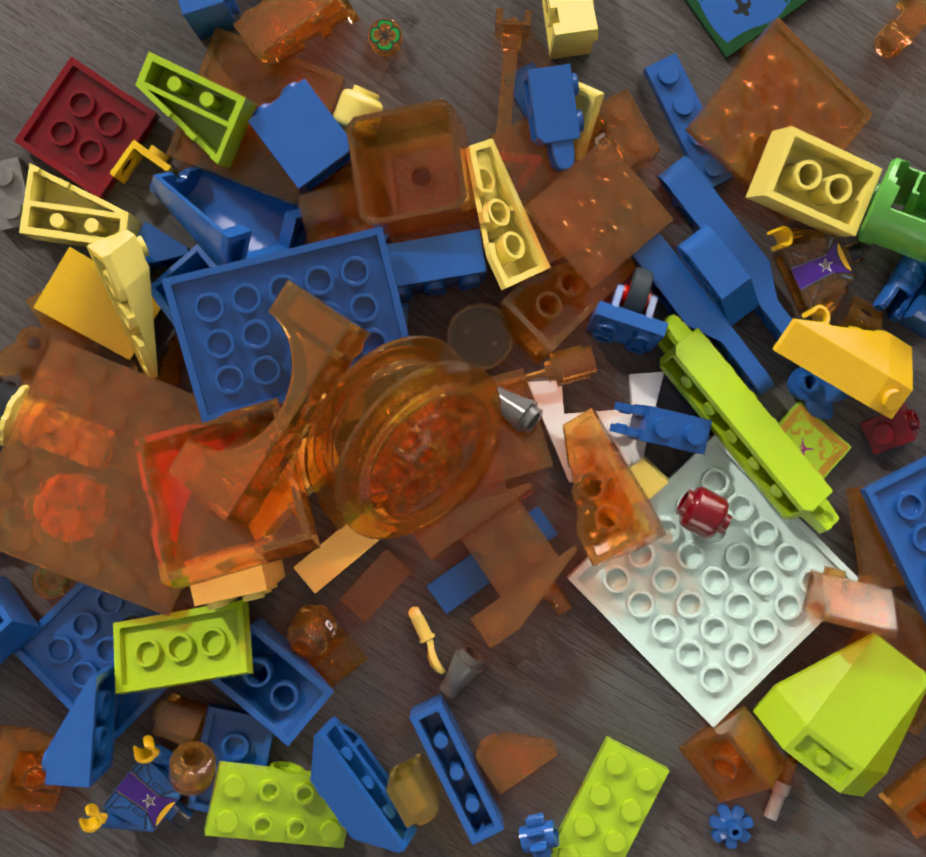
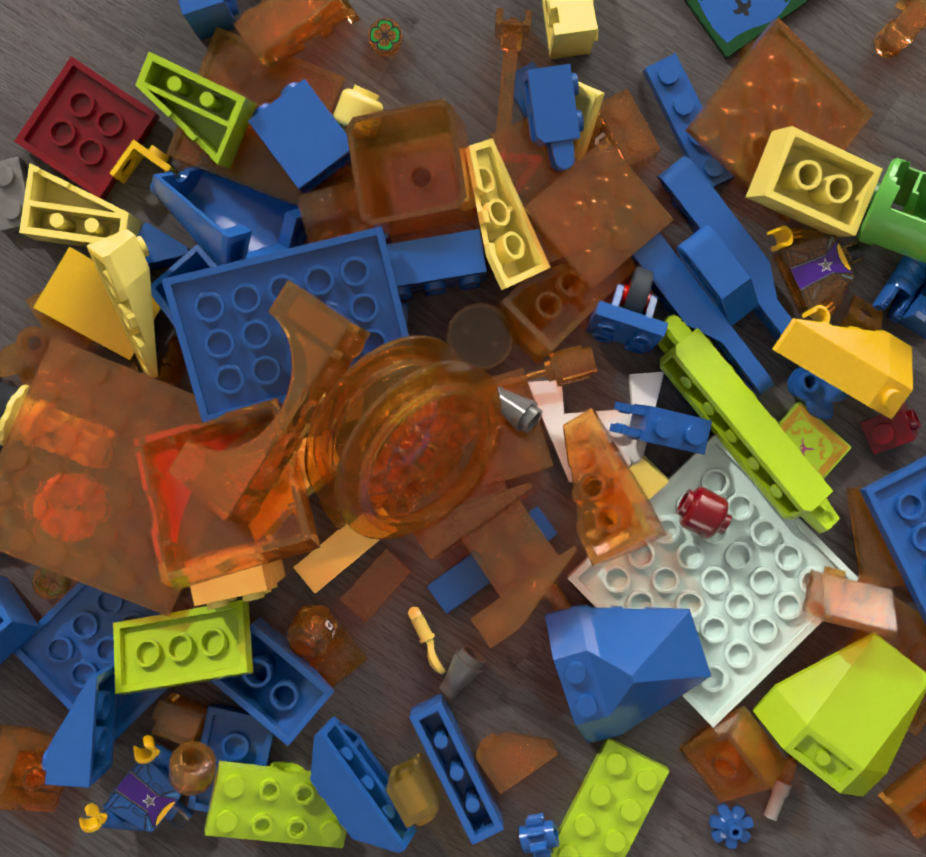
none -> blue wedge [545,605,711,743]

